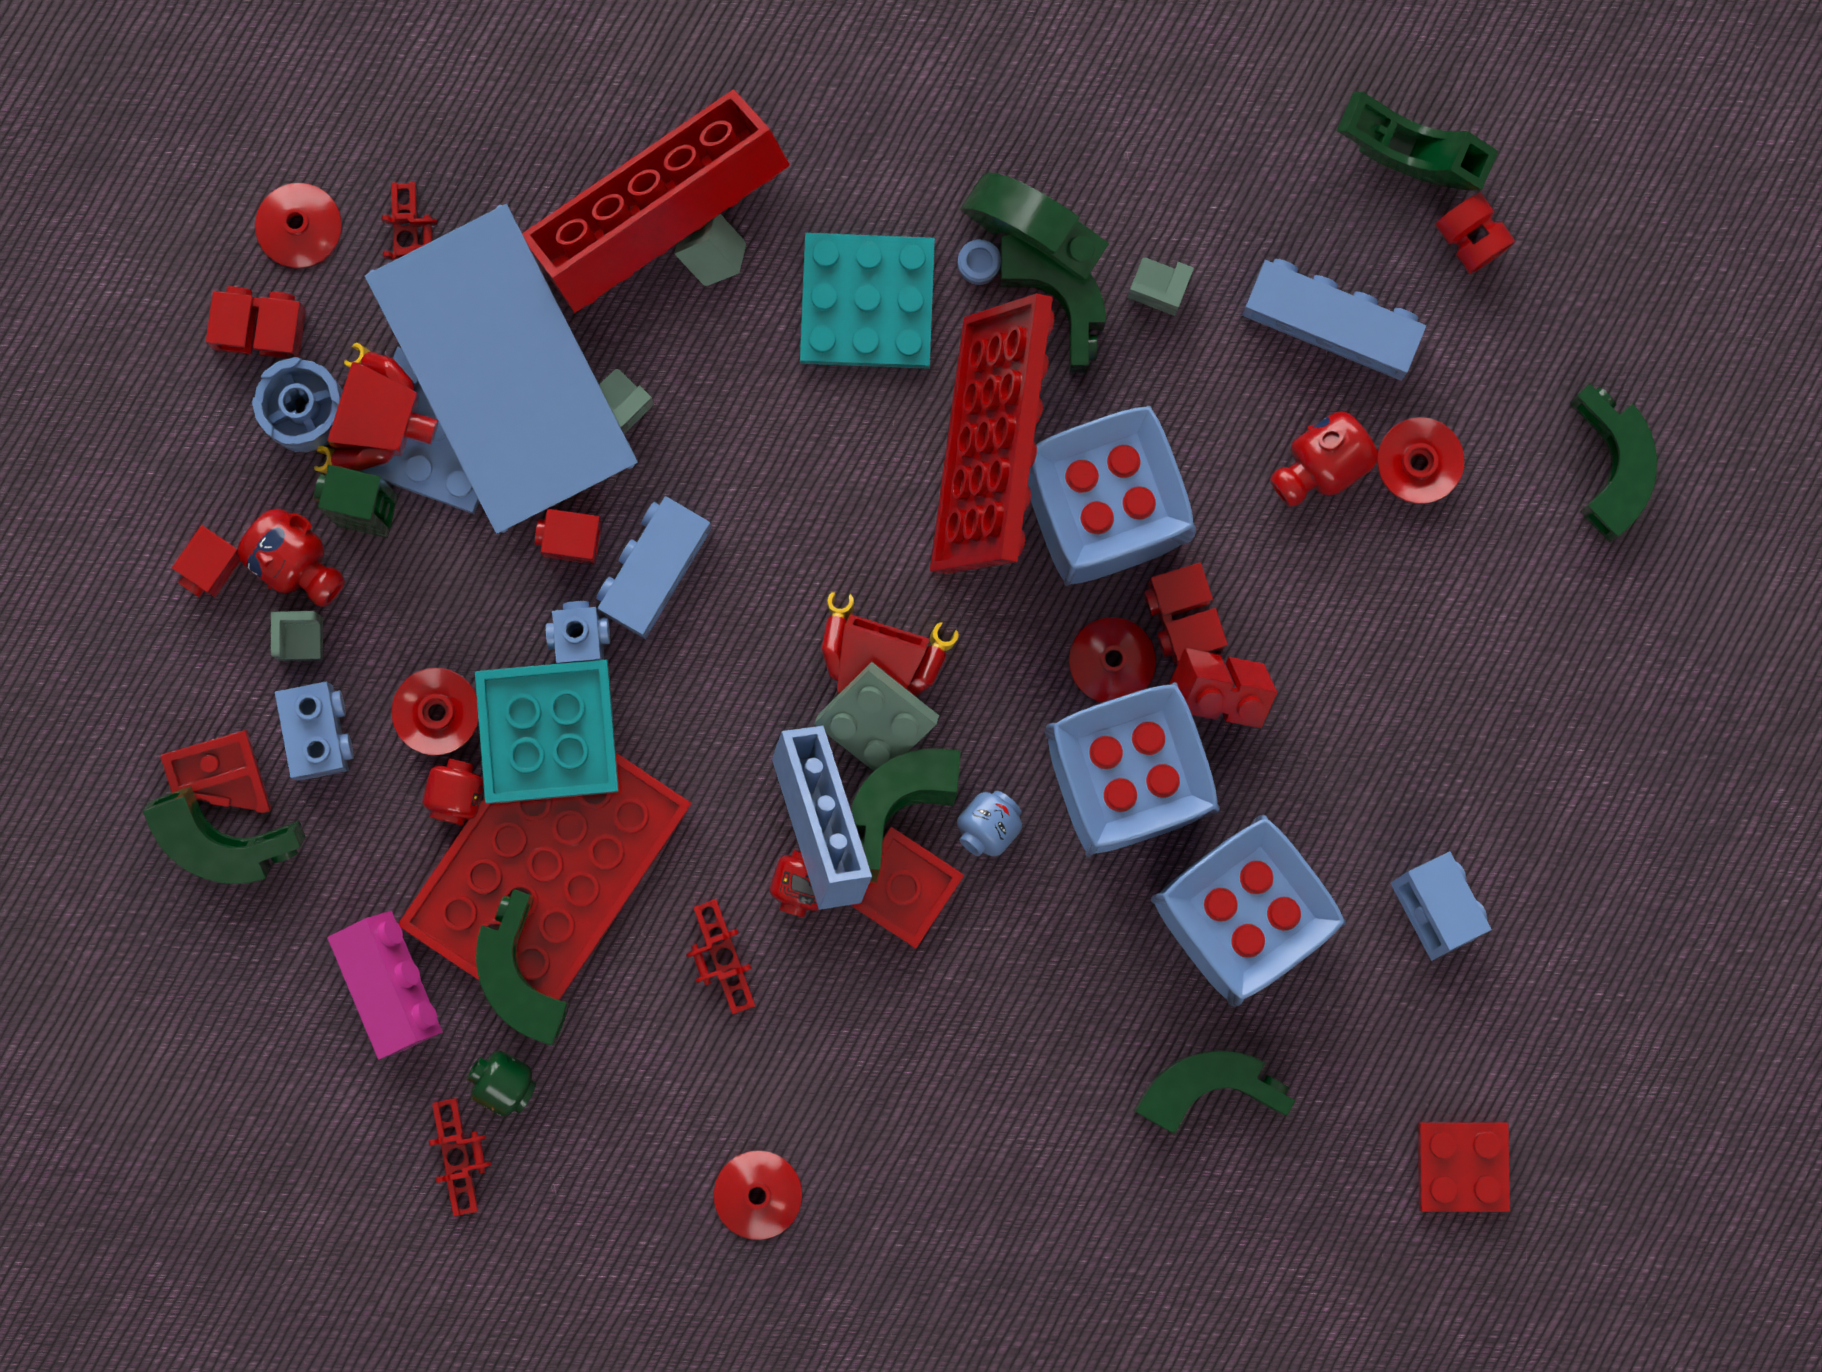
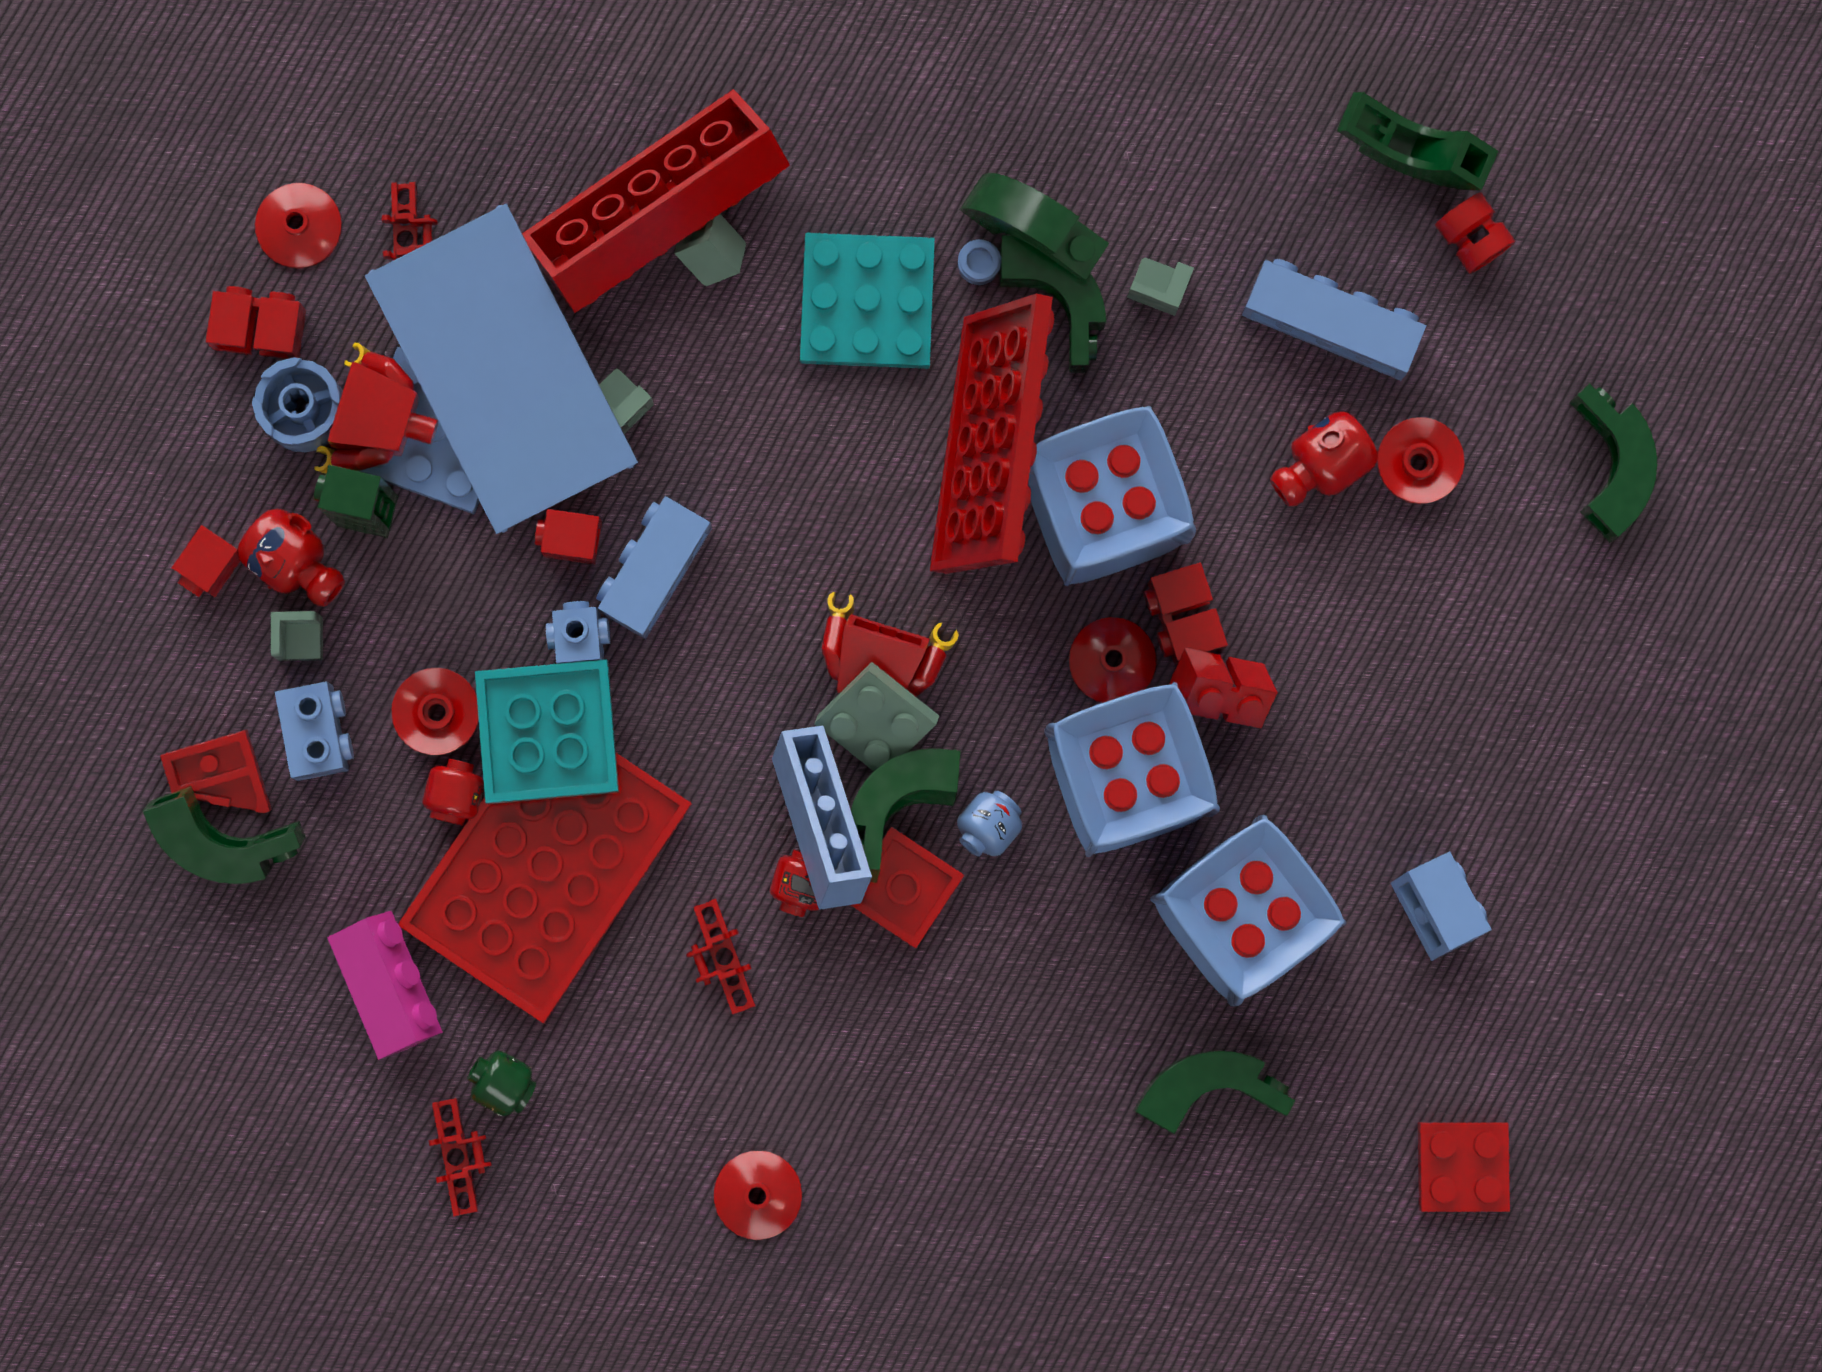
dark green arch [476,889,570,1046] -> none

